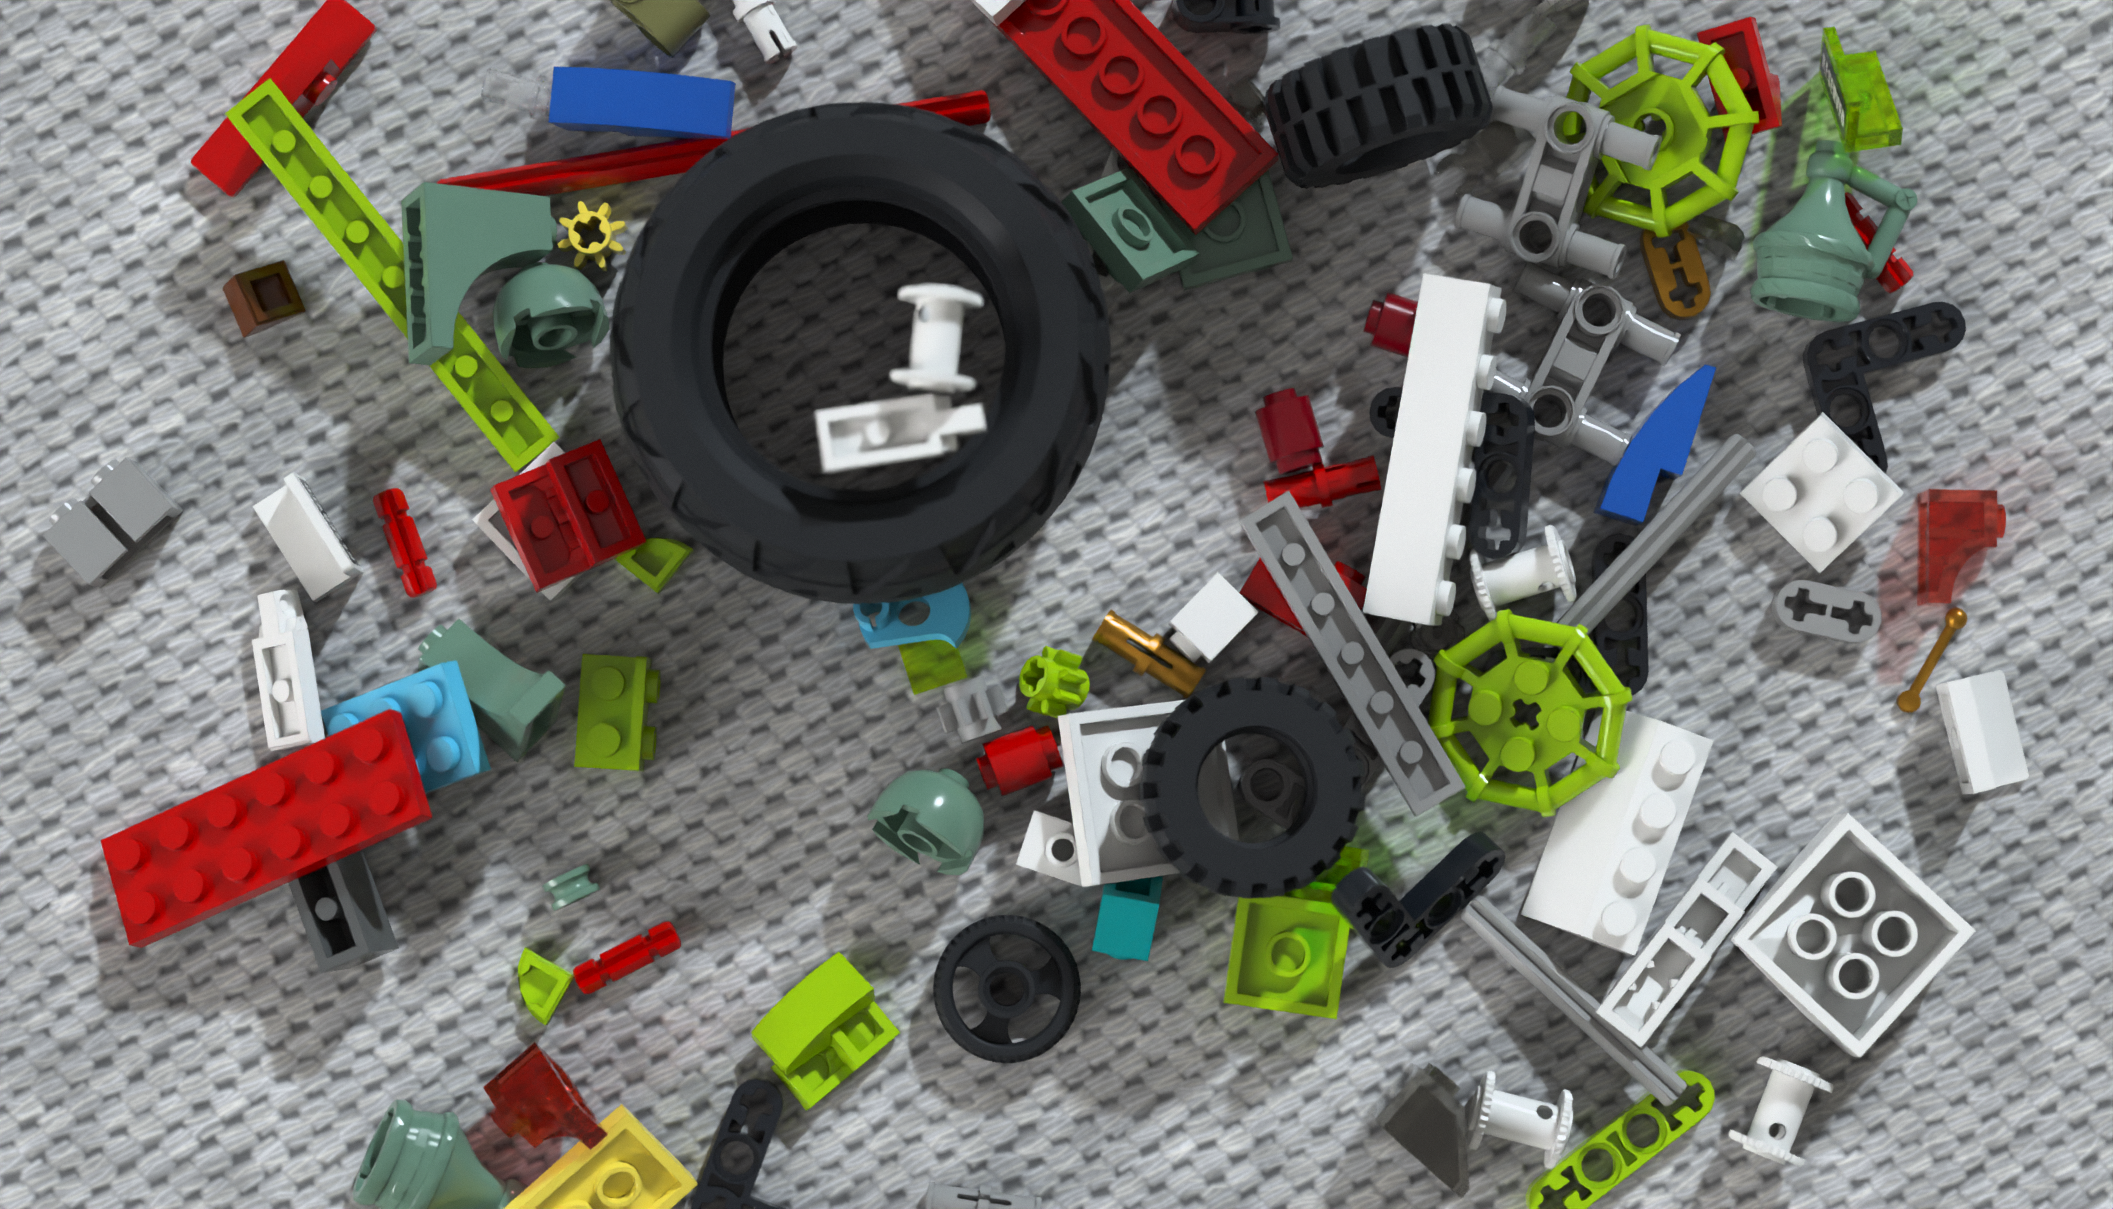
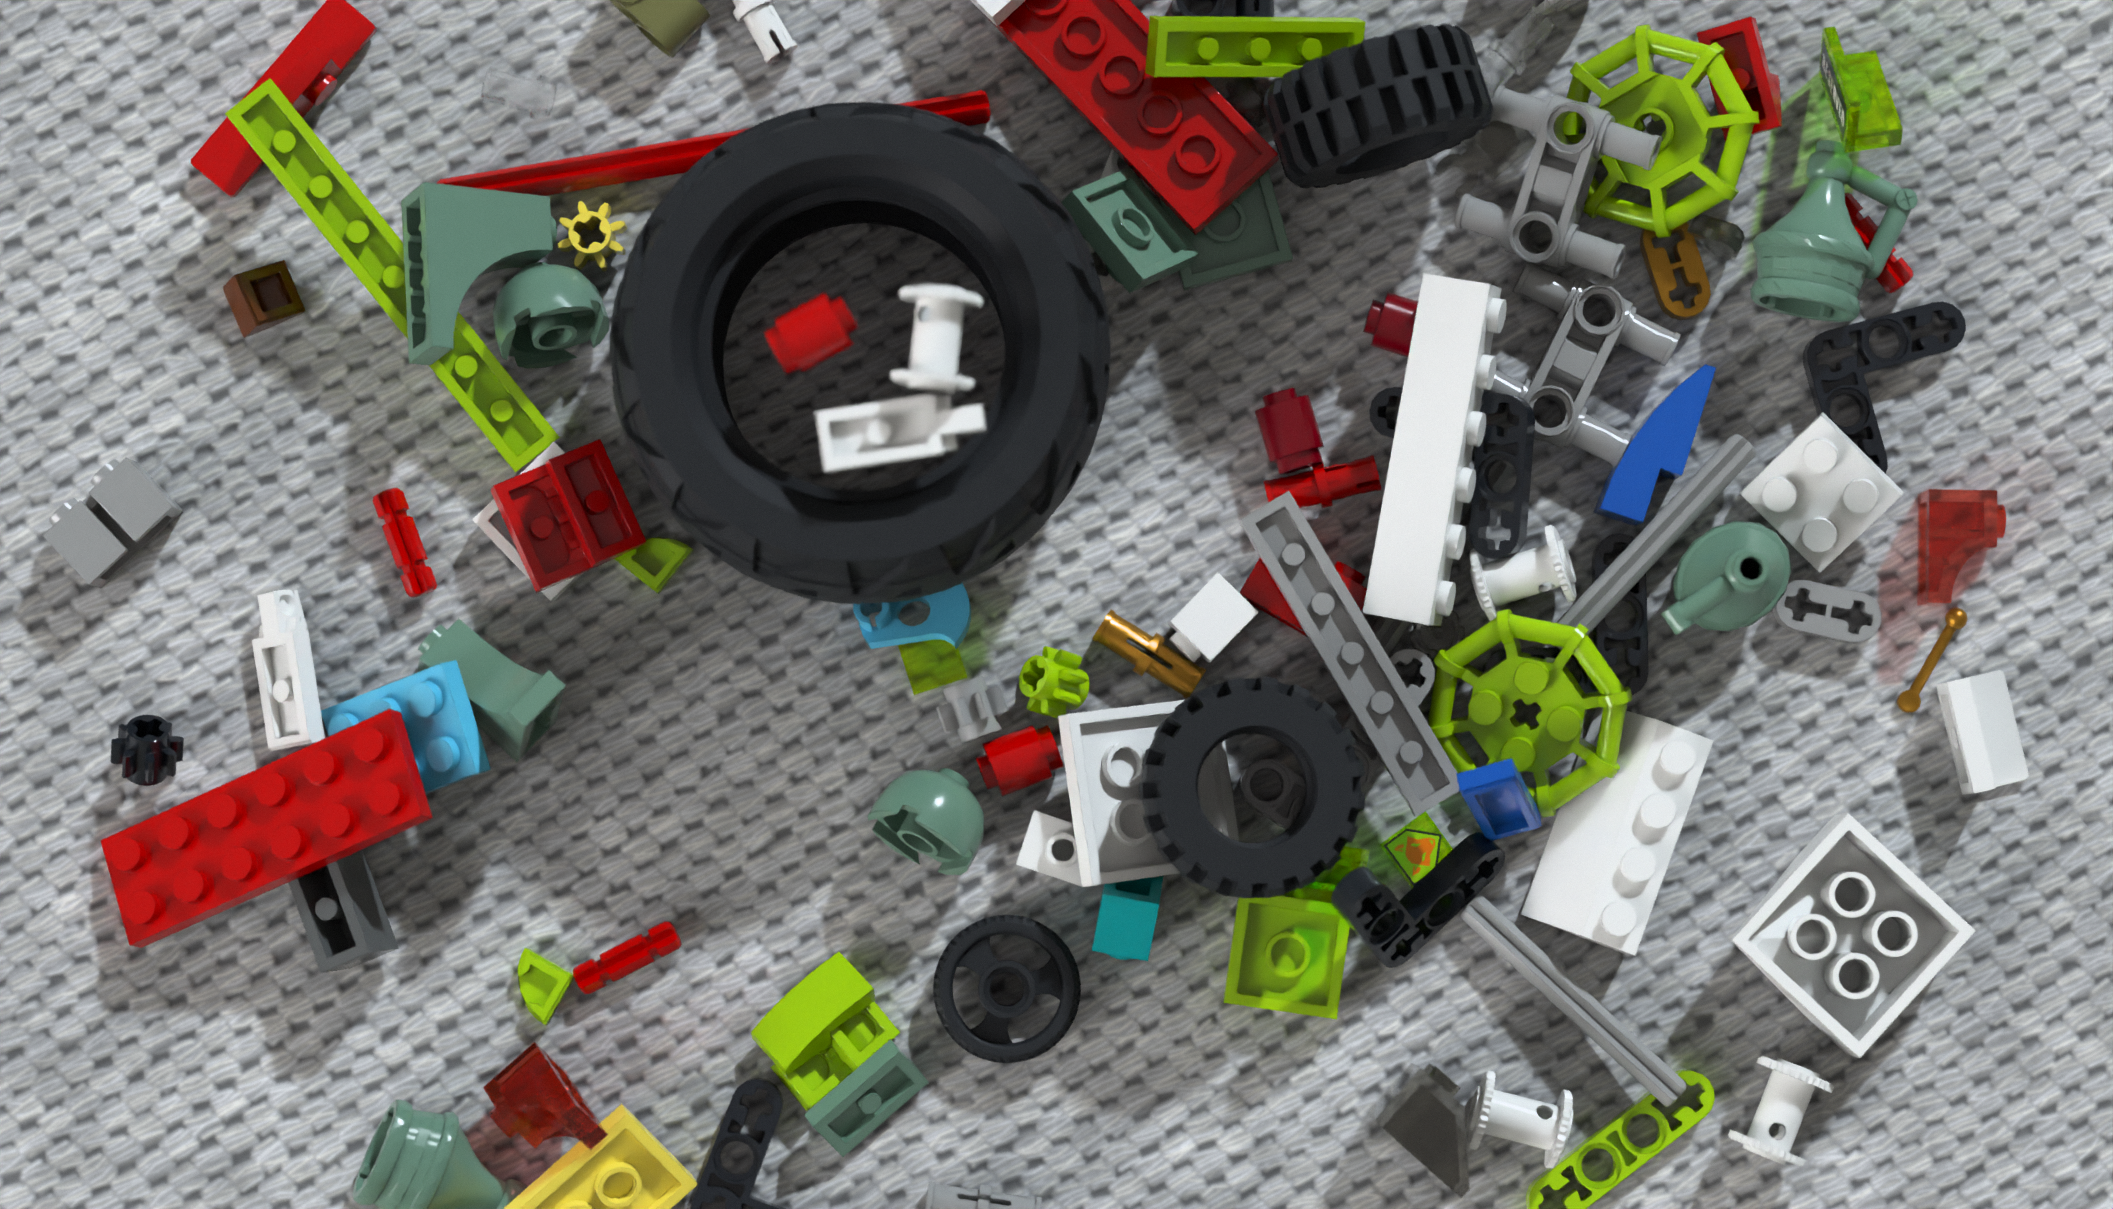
white panel [253,472,364,602] -> none
sand green bush [542,864,600,911] -> none
blue slope [549,67,736,139] -> none
lime bracket [574,654,661,771] -> none
white slope [1595,832,1778,1048] -> none
none -> black gear [110,715,184,786]
none -> red brick [764,292,858,374]
none -> sand green plate [804,1039,929,1157]
none -> lime plate [1145,16,1365,77]
none -> tile [1379,811,1453,889]
none -> blue tile [1456,758,1542,841]
none -> sand green piece [1661,521,1792,635]

